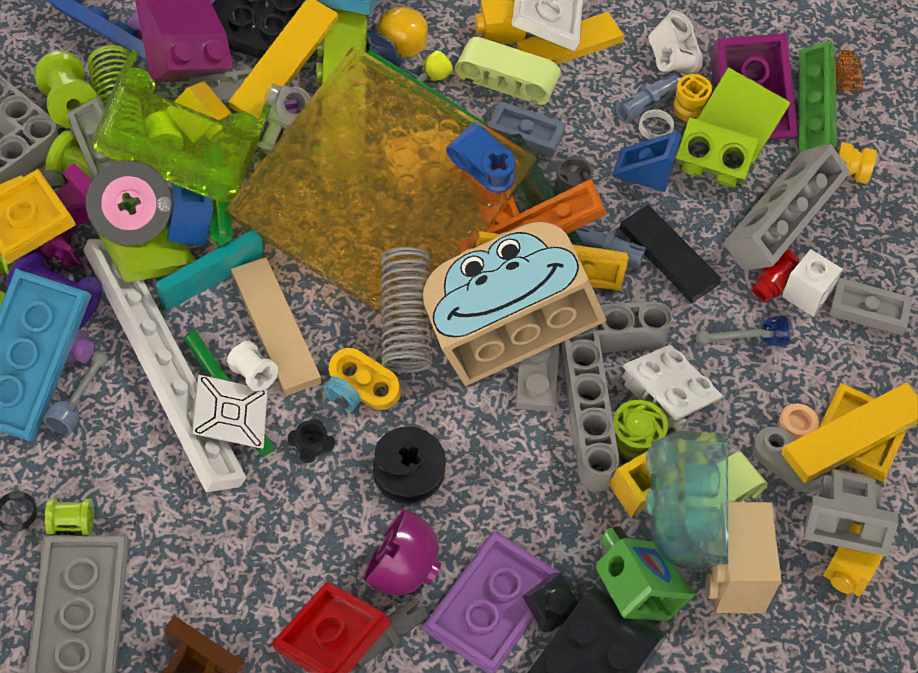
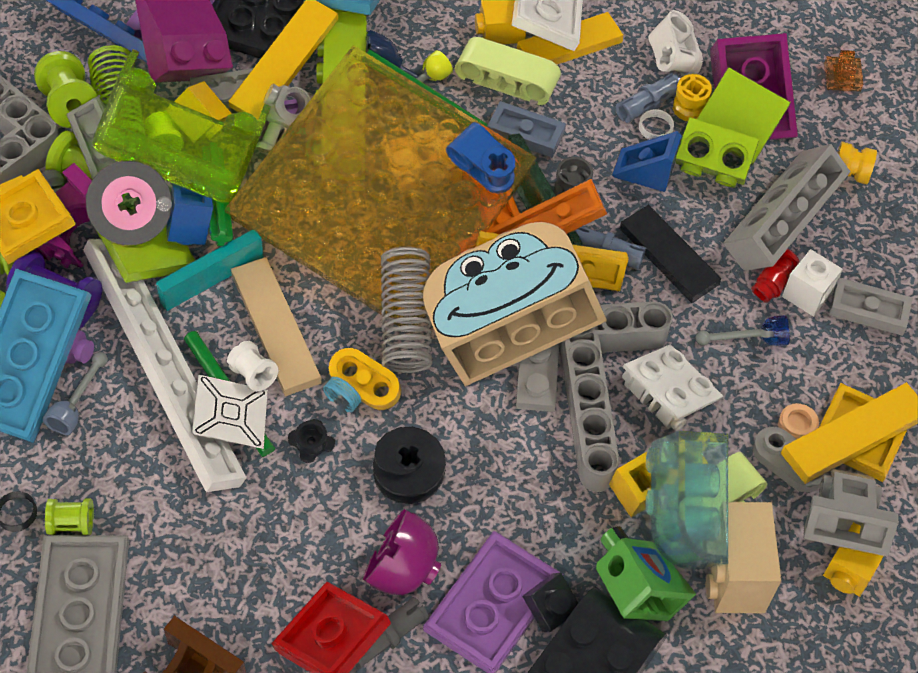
yellow hair [377,6,428,58] -> none
lime wheel [613,399,668,461] -> none
bright green tile [799,41,837,153] -> none

